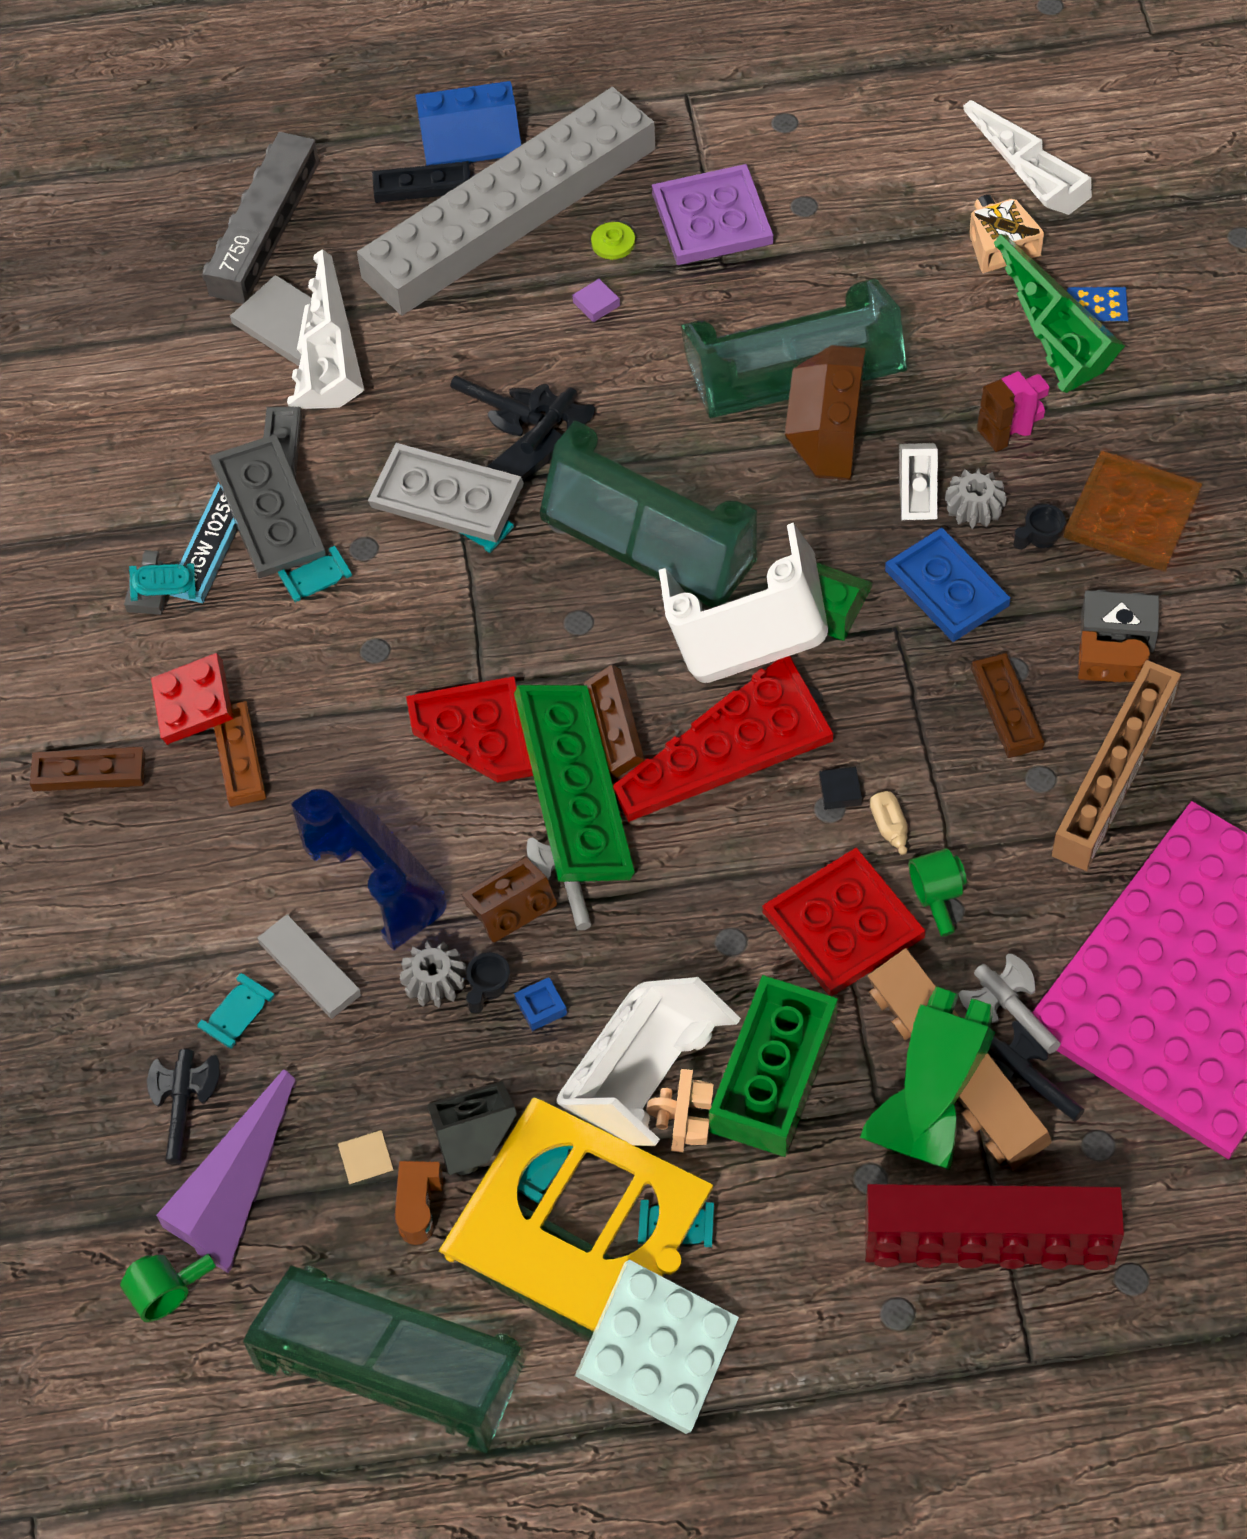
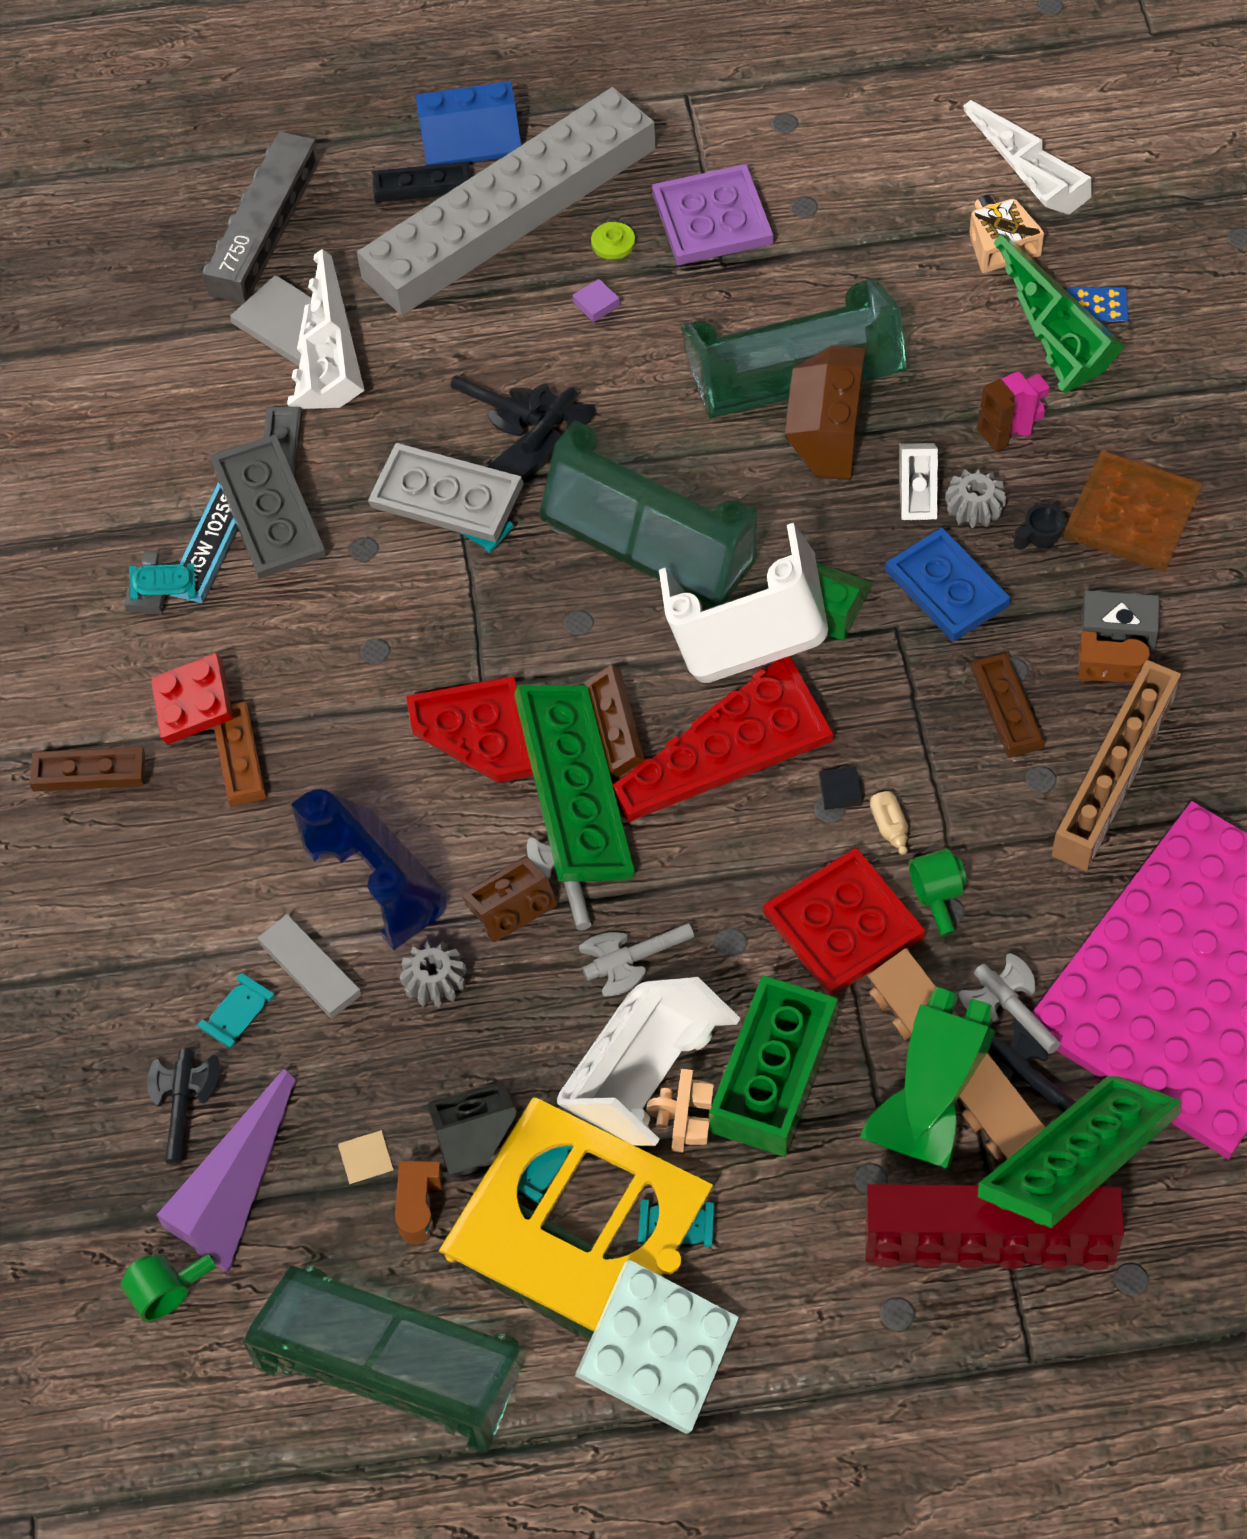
teal piece [278,546,352,603] -> none
black piece [466,952,510,1014] -> none
blue tile [514,977,567,1031] -> none
none -> light grey piece [579,923,694,997]
none -> green plate [978,1076,1182,1228]

